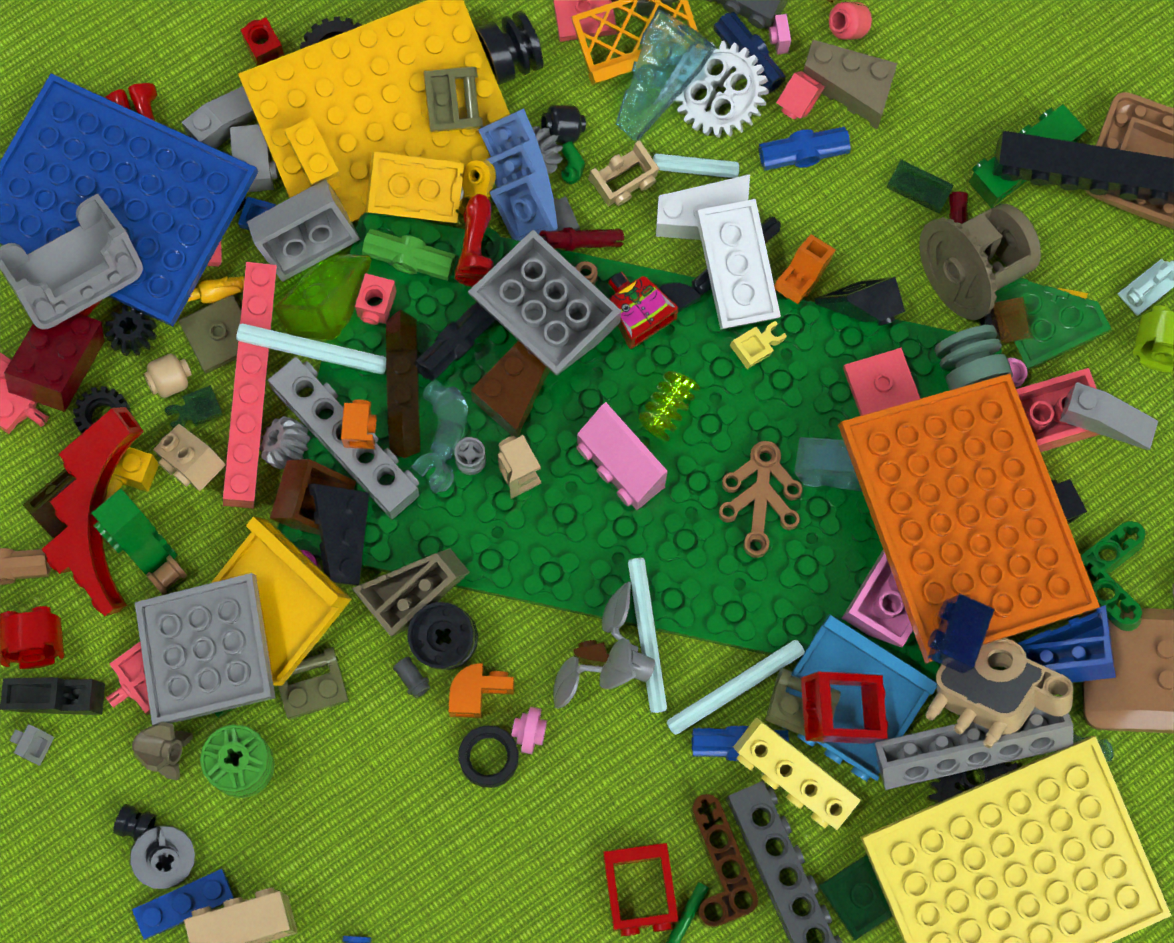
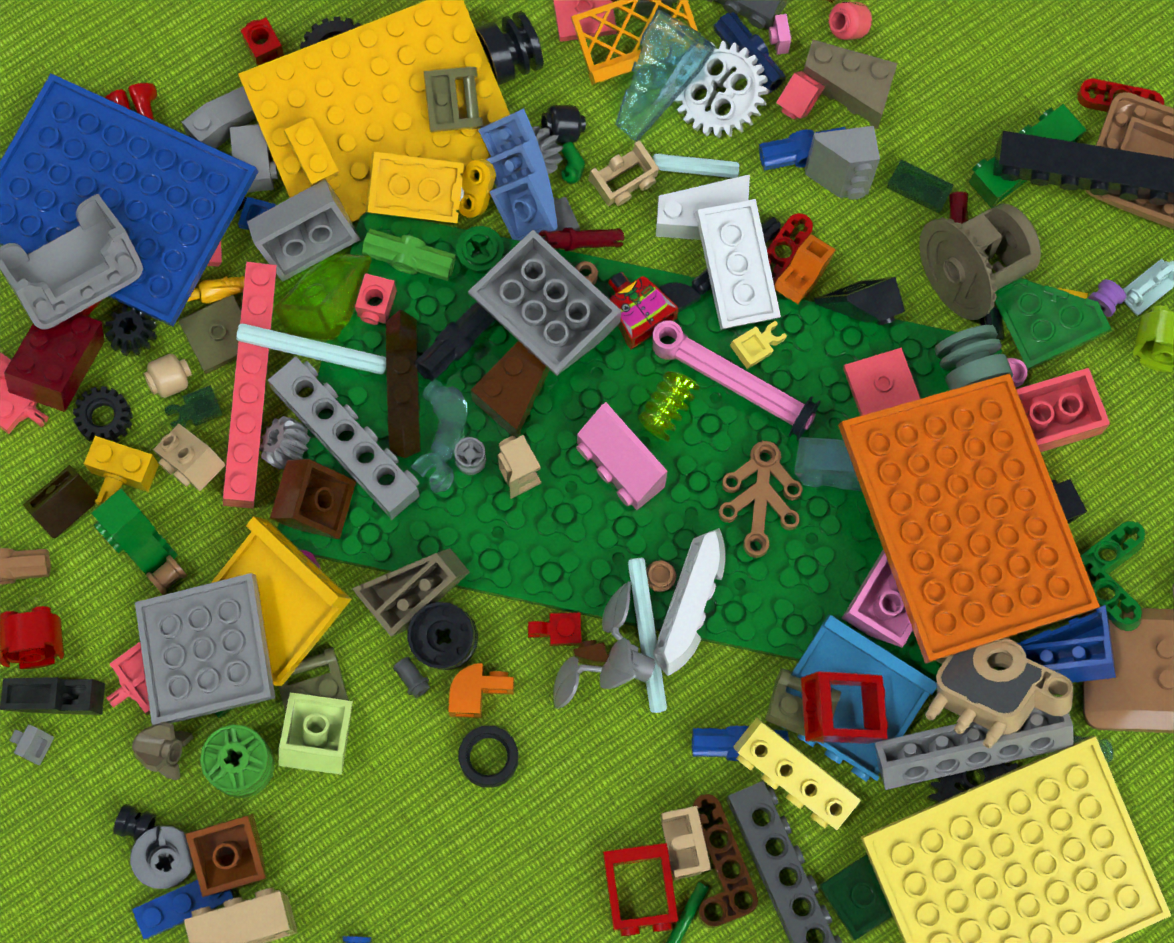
red arch [42,407,144,617] -> none
black wing [308,484,369,586] -> none
orange brick [341,399,377,449] -> none
red piece [455,194,494,287] -> none
bright pink plate [512,706,547,755] -> none
light aqua axle [667,640,805,735] -> none
clear blue brick [928,593,995,674] -> none
clear orange panel [993,297,1032,343] -> none
light grey slope [1060,382,1158,450] -> none
none -> dark orange slope [185,813,266,897]
none -> yellowish green slope [279,692,353,775]
none -> red plate [528,613,582,646]
none -> medium nougat plate [646,561,676,592]
none -> bright pink piece [653,321,820,441]
none -> white brick [653,528,725,676]
none -> tan window [660,806,711,880]
none -> red beam [767,213,813,285]
none -> light grey slope [805,126,880,199]
none -> red beam [1077,78,1164,112]
none -> medium lavender wheel [1088,279,1126,317]

